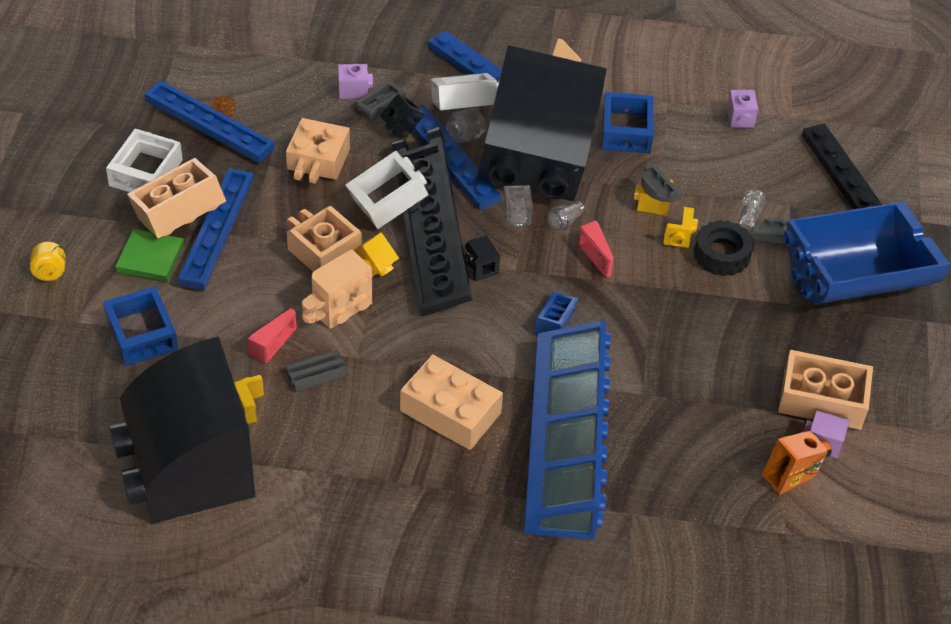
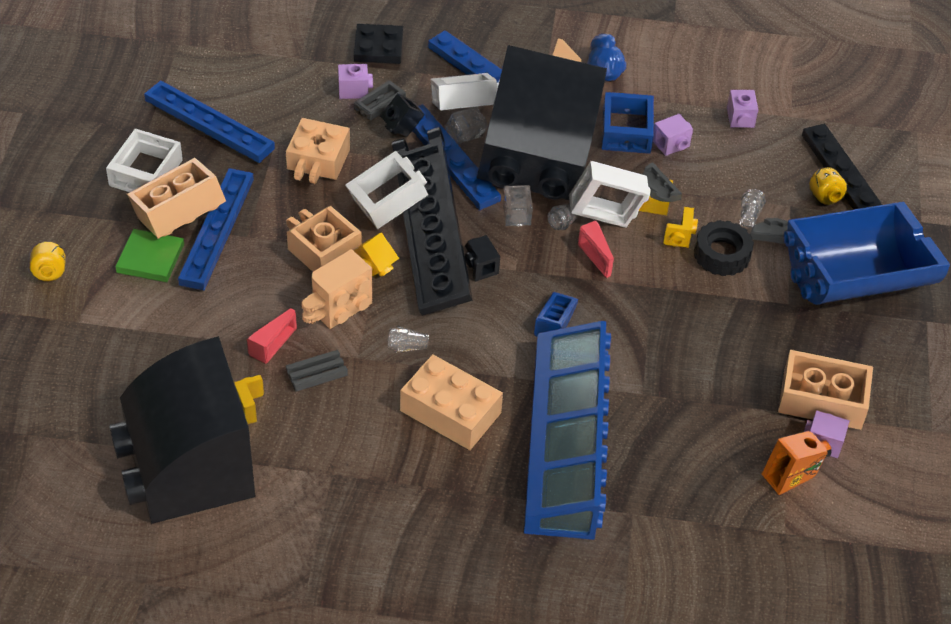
blue window [103,286,179,366] -> none
clear orange plate [211,96,236,117] -> none
none -> black plate [354,24,403,64]
none -> clear cone [388,325,429,353]
none -> white window [569,161,650,228]
none -> blue hair [587,33,627,81]
none -> lavender brick [653,114,693,156]
none -> yellow head [809,168,847,205]

